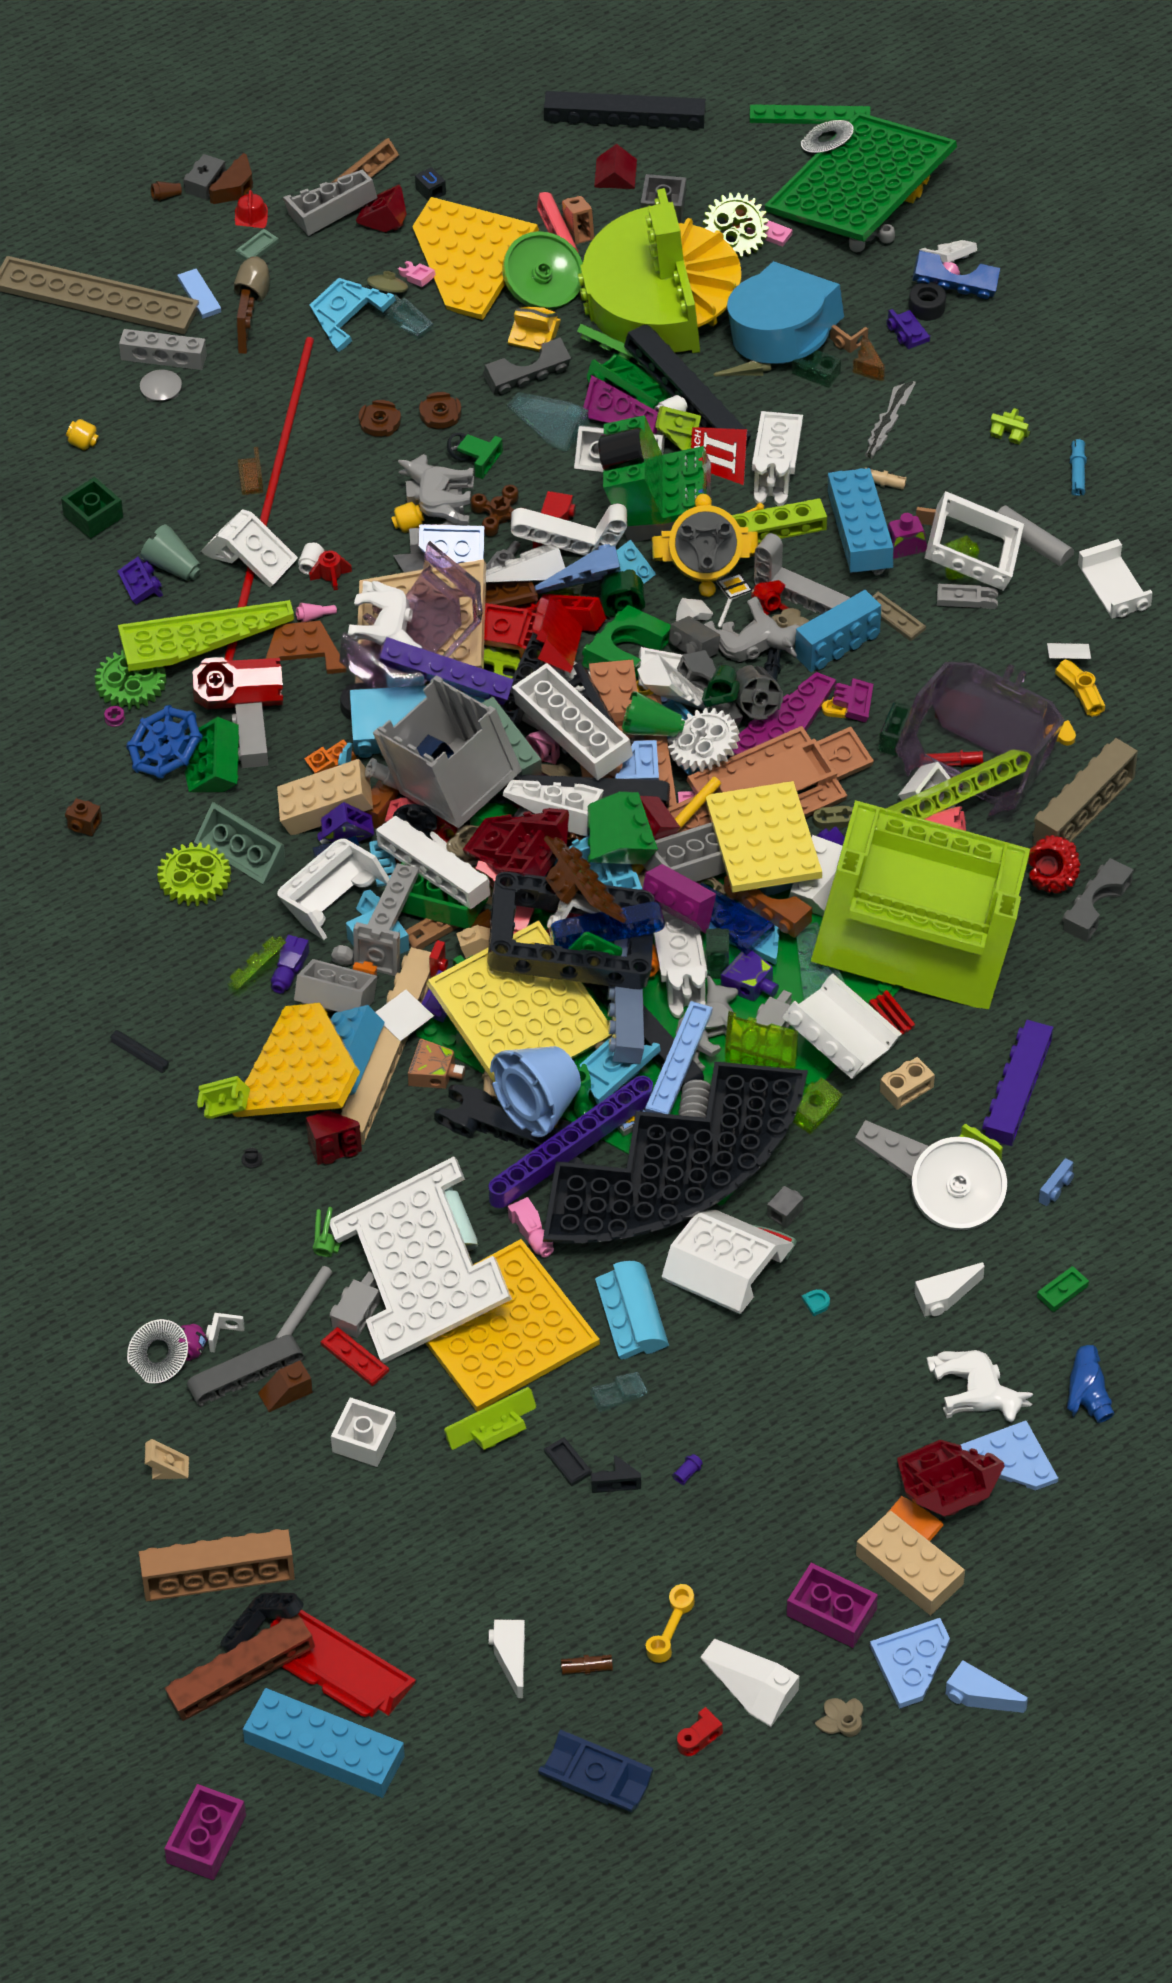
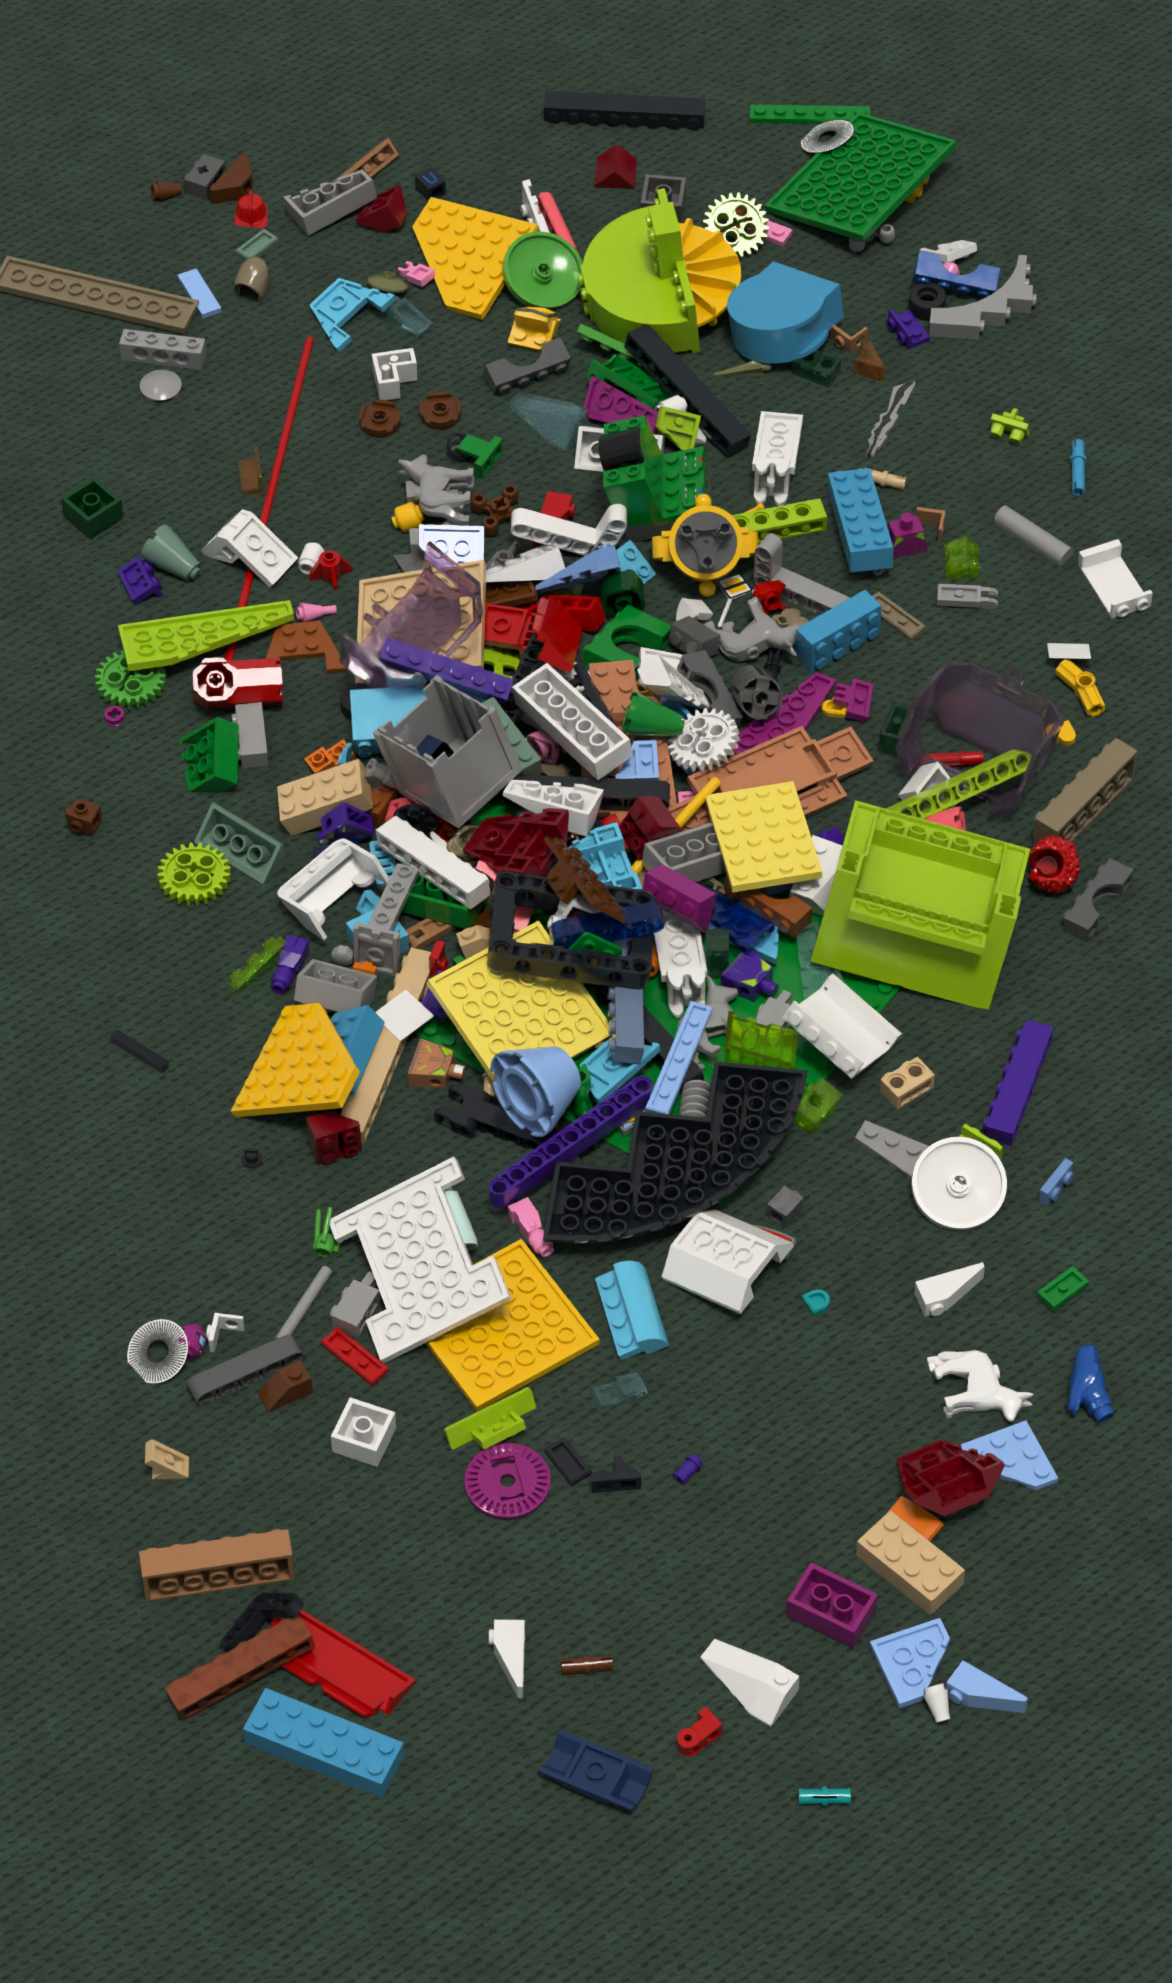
yellow head [66,419,99,450] -> none
blue plate [126,705,203,779] -> none
magenta brick [164,1784,246,1880] -> none
lime hinge [197,1076,250,1119] -> none
reddish brown wing [237,289,254,354] -> none
white animal [348,581,422,648] -> none
nougat torso [562,196,594,245] -> none
green wedge [588,792,658,864] -> none
yellow piece [645,1584,695,1663] -> none
red sticker [691,427,747,485] -> none
dark green piece [702,665,740,707] -> none
olive beam [813,806,853,829] -> none
dark tan plate [815,1698,864,1737] -> none
red tile [868,990,915,1036] -> none
white piece [925,491,1024,591] -> none
none -> white brick [372,348,417,400]
none -> magenta piece [465,1443,551,1519]
none -> white wing [520,179,549,232]
none -> teal pin [798,1786,851,1807]
none -> white cone [923,1683,951,1723]
none -> light grey arch [929,255,1037,340]

